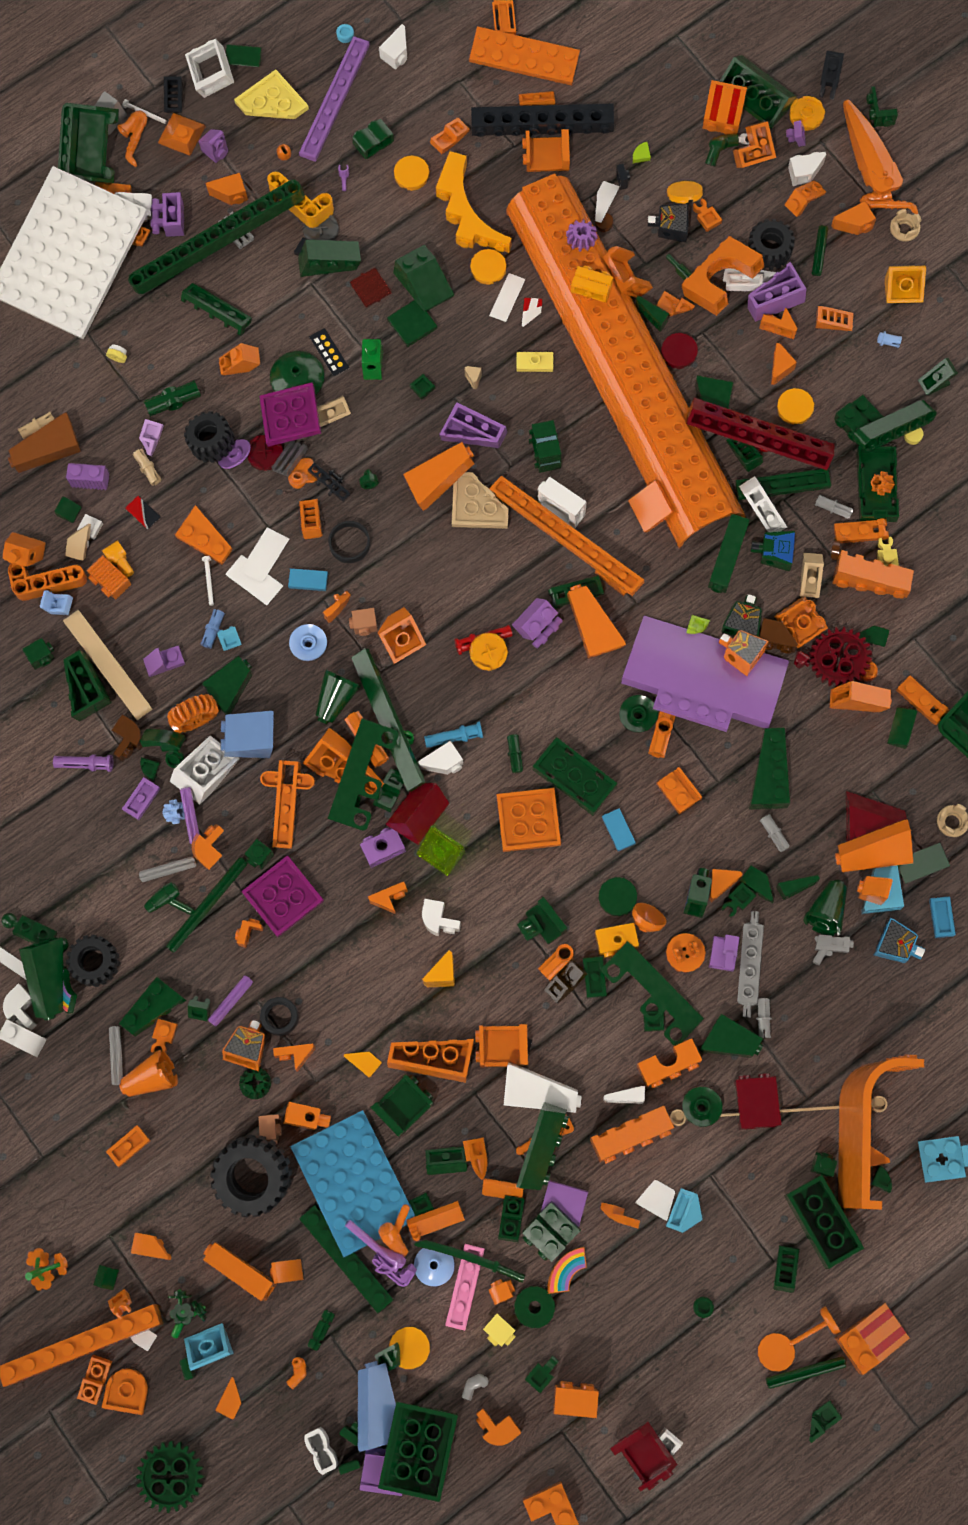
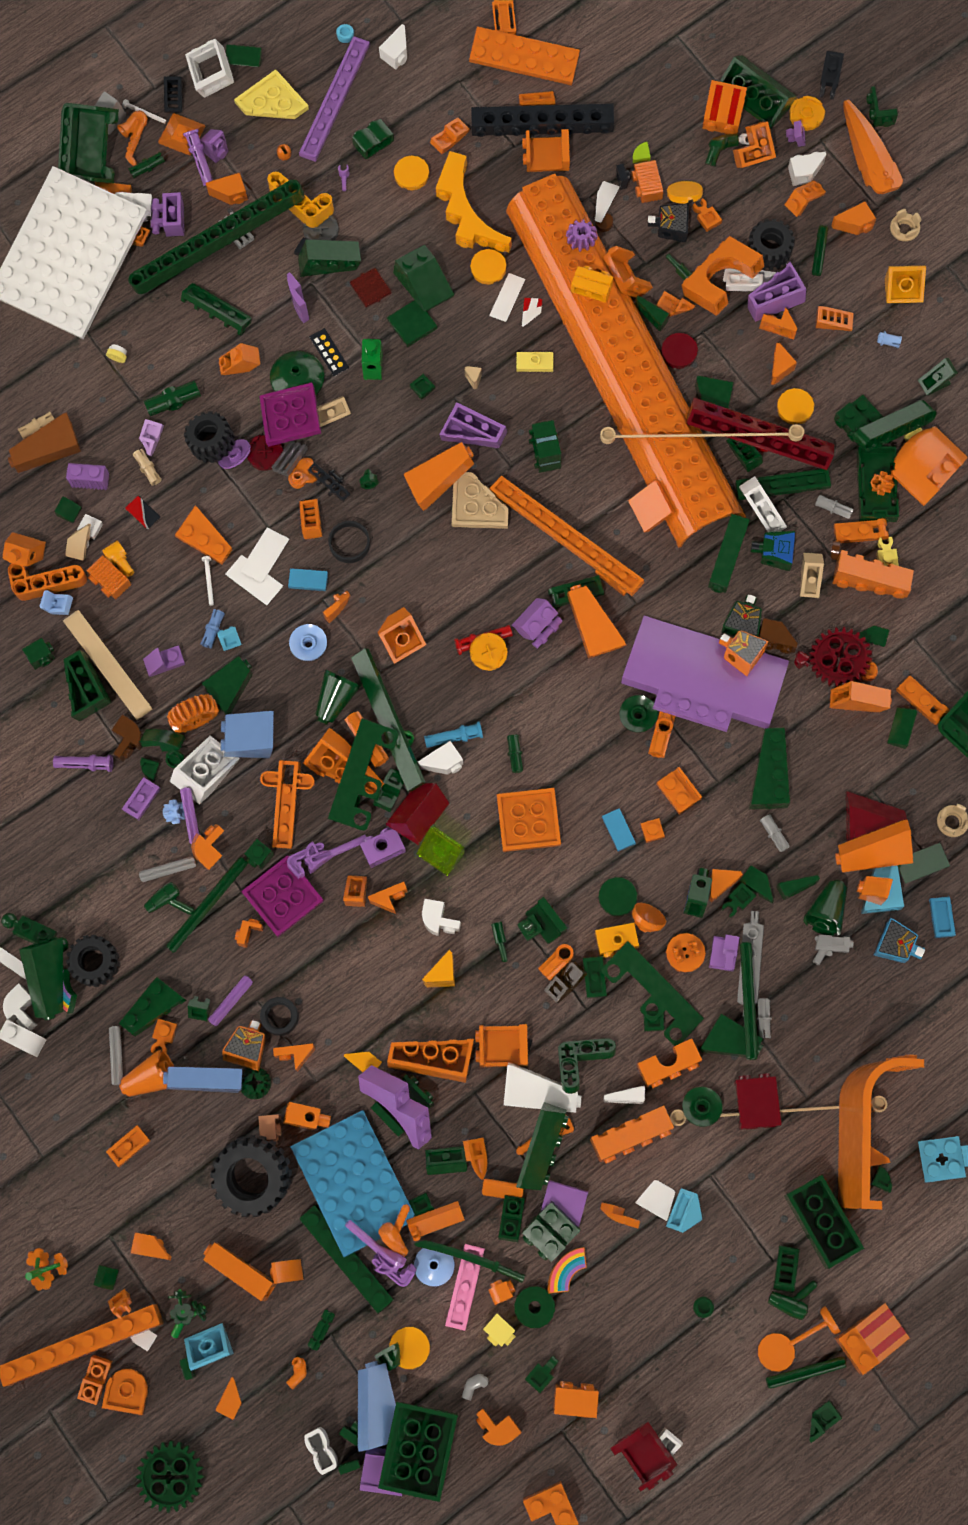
nougat brick [349,608,378,636] -> none
dark green piece [532,737,618,816] -> none
white window [537,477,586,529] -> none
lime tile [686,615,710,634] -> none
orange slope [775,596,828,648] -> none
dark green brick [810,1152,837,1178] -> none
orange piece [860,191,918,214] -> none
none -> dark green pin [128,152,165,179]
none -> medium blue slope [163,1067,242,1093]
none -> medium lavender pin [183,129,213,186]
none -> medium lavender slope [287,272,309,323]
none -> medium lavender piece [287,835,367,879]
none -> orange slope [343,876,367,907]
none -> medium lavender arch [358,1065,432,1149]
none -> dark green axle [491,922,508,963]
none -> dark green beam [558,1038,616,1094]
none -> tan piece [600,424,804,444]
none -> orange brick [631,160,663,203]
none -> orange plate [640,818,665,843]
none -> dark green axle [740,942,758,1060]
none -> dark green piece [767,1281,817,1320]
none -> orange slope [891,426,968,506]

